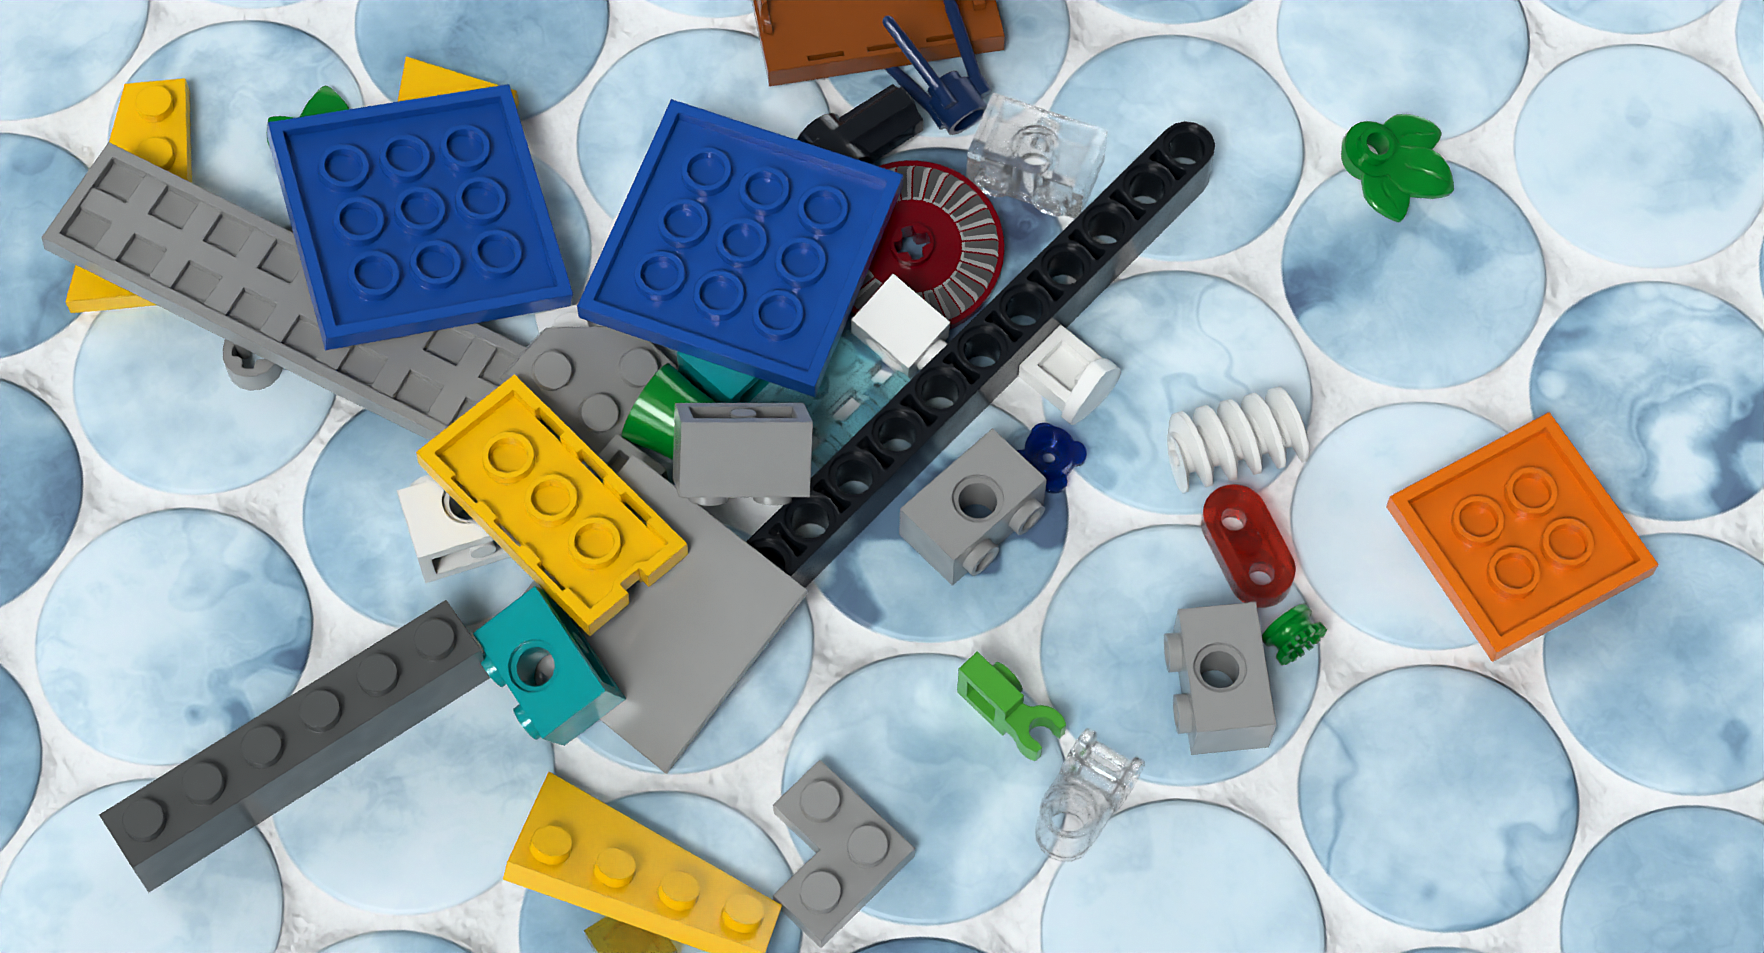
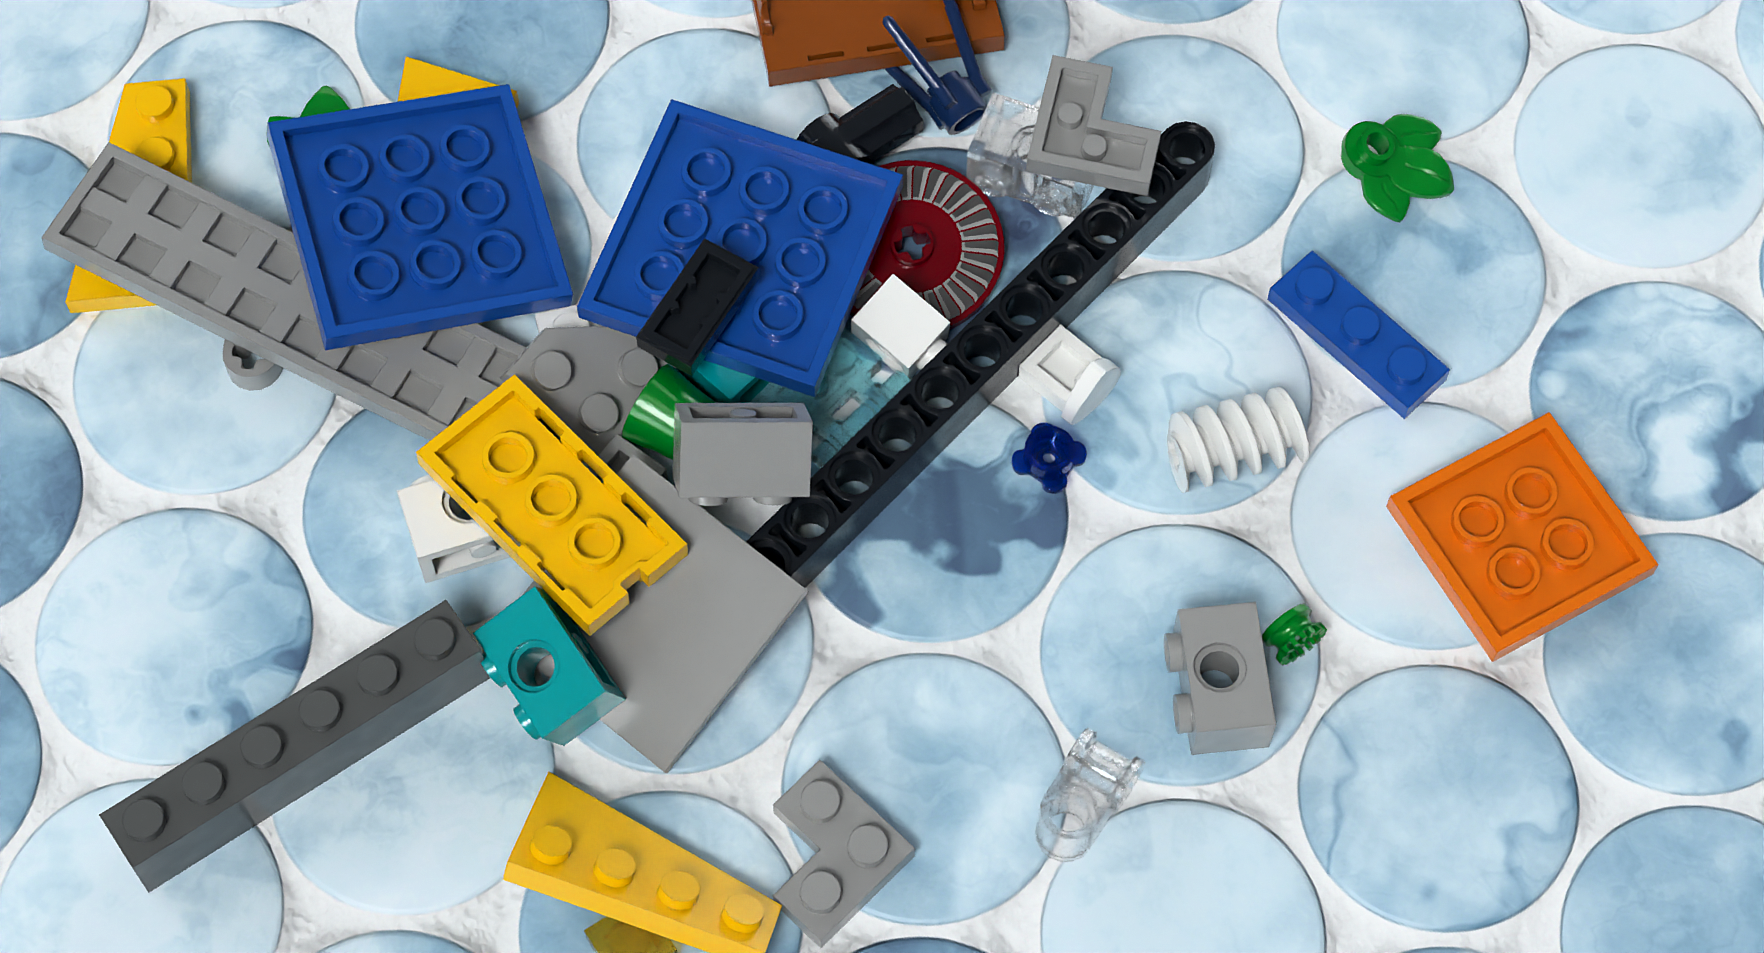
light grey brick [899,428,1047,586] -> none
bright green plate [957,651,1066,761] -> none
clear red plate [1201,484,1296,608] -> none
none -> black plate [636,238,760,376]
none -> light grey plate [1026,55,1162,196]
none -> blue plate [1267,251,1450,419]

